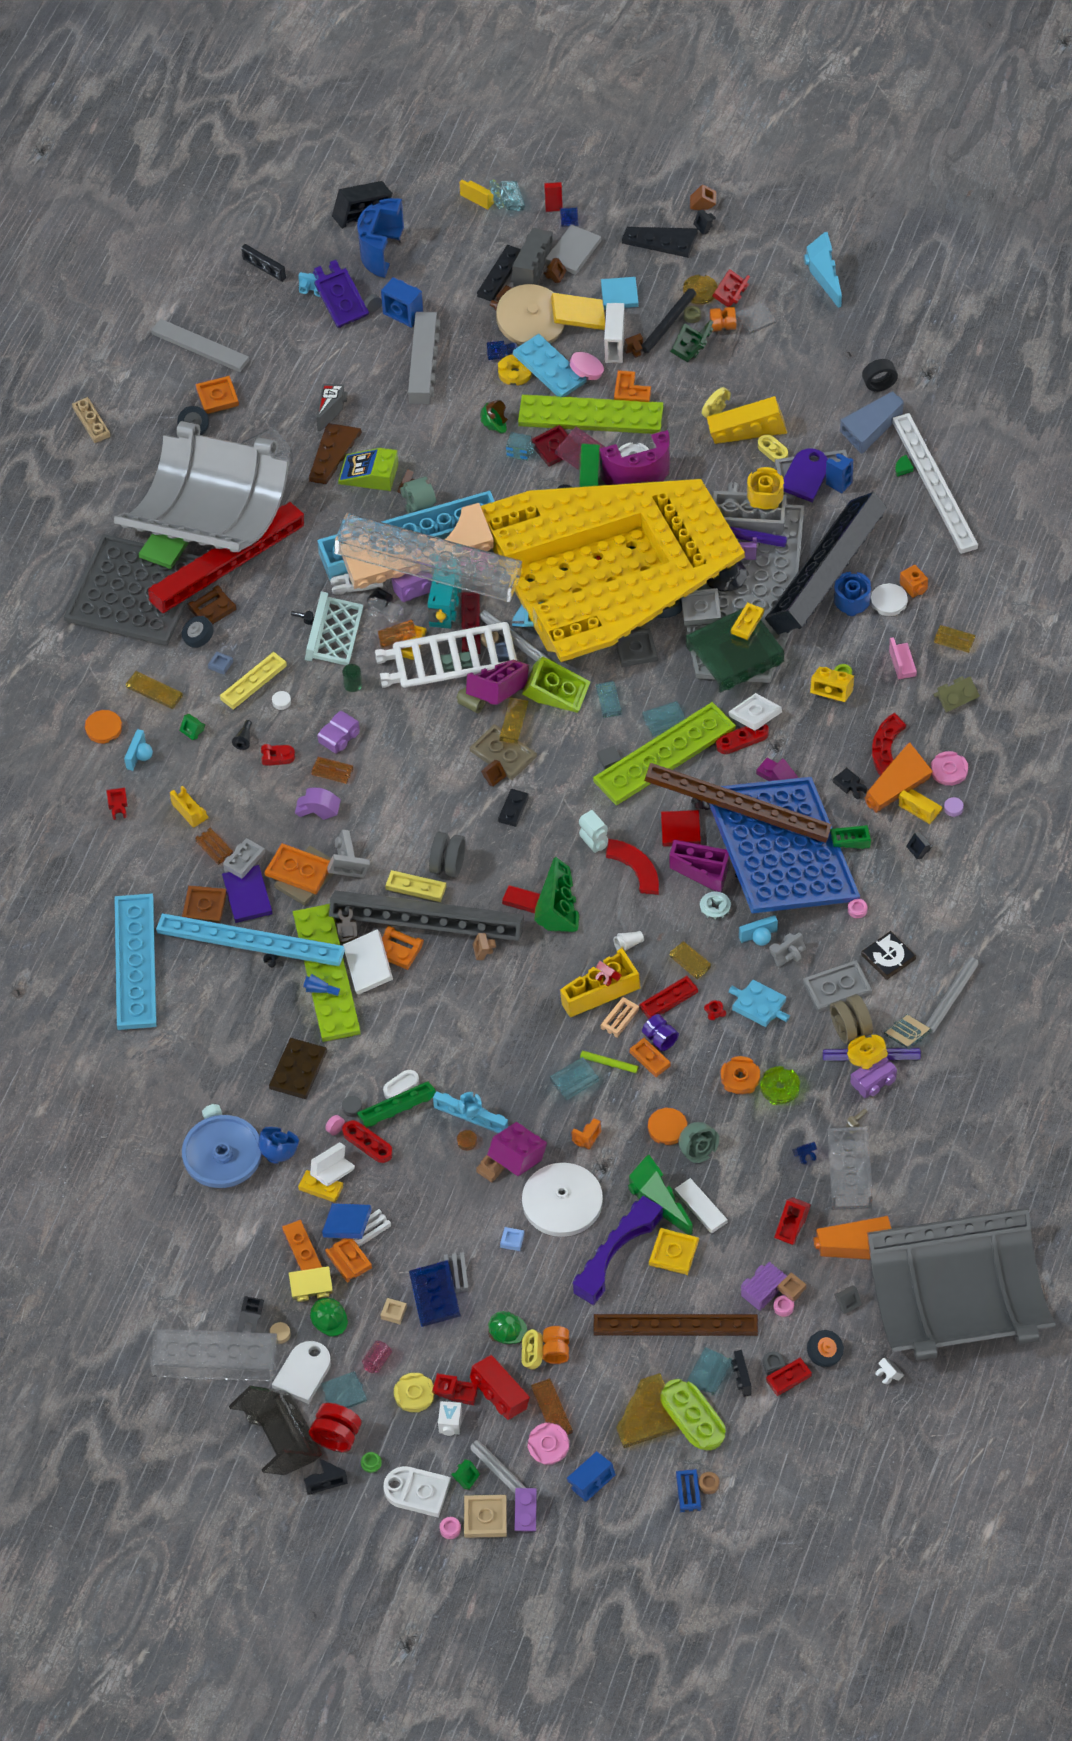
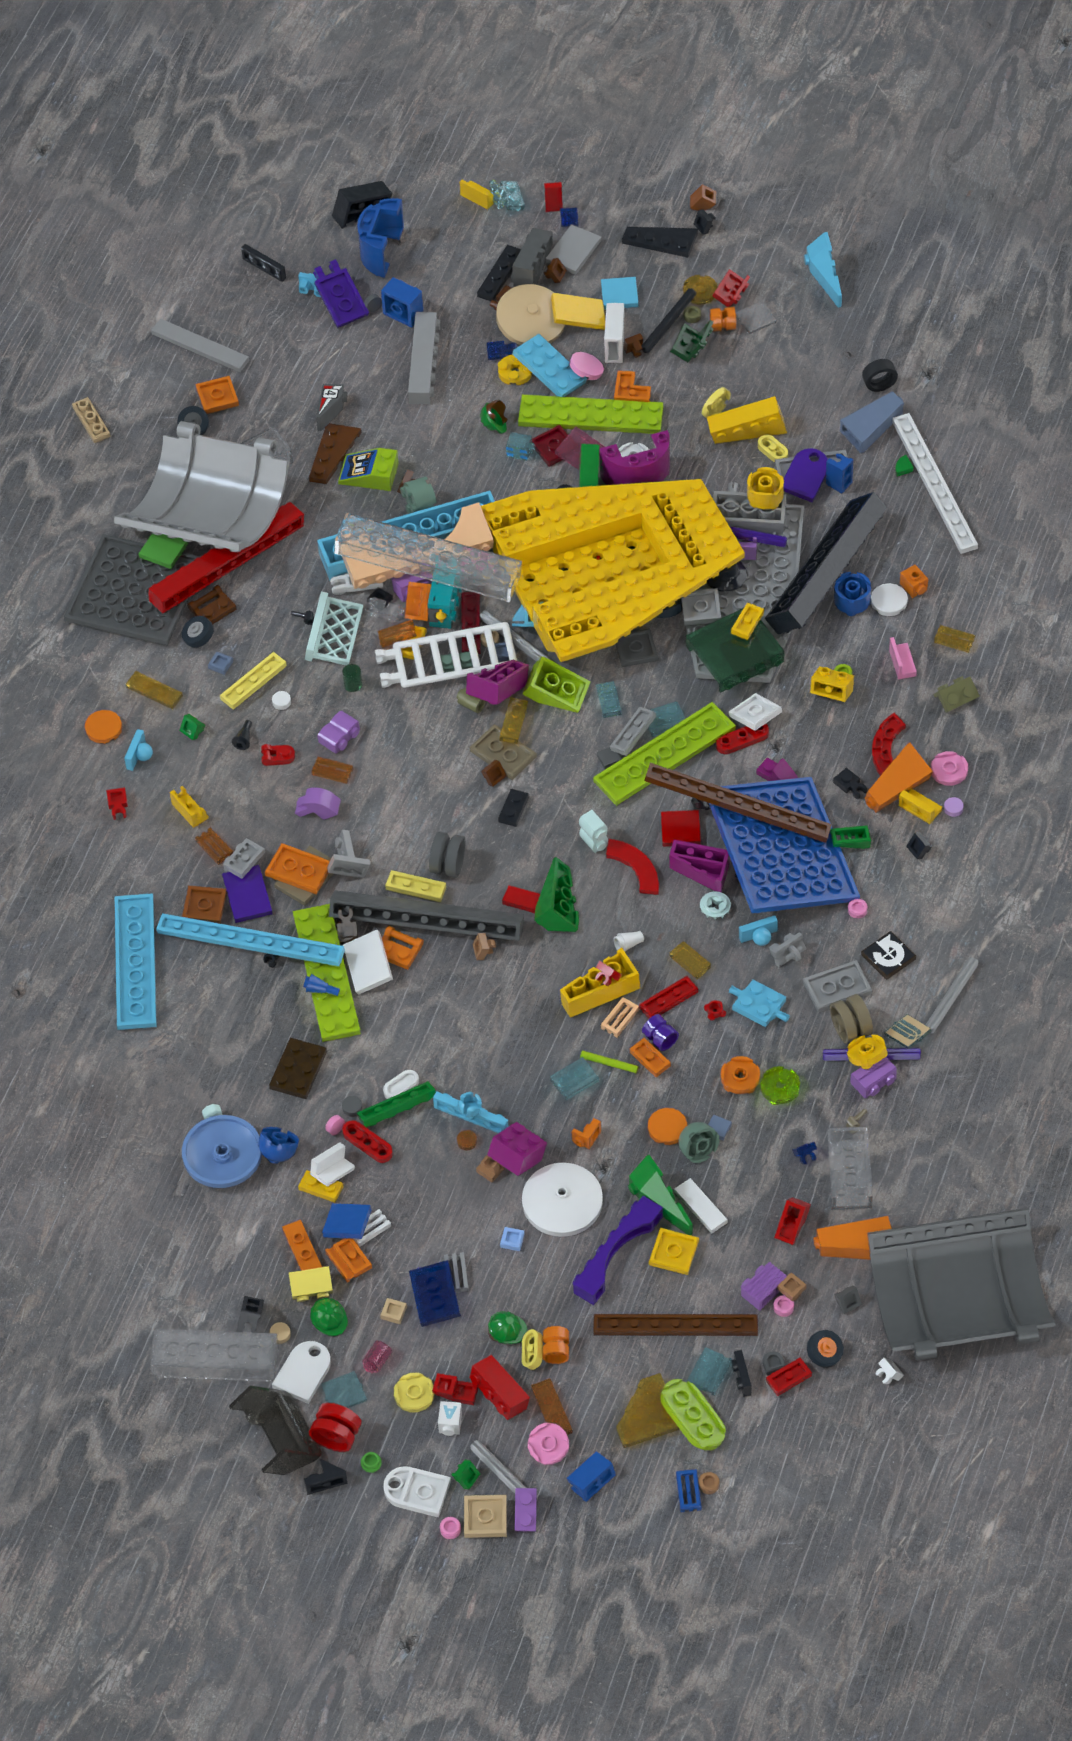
none -> orange hinge [404,582,432,621]
none -> light grey tile [610,707,656,756]
none -> sand blue tile [708,1115,732,1141]

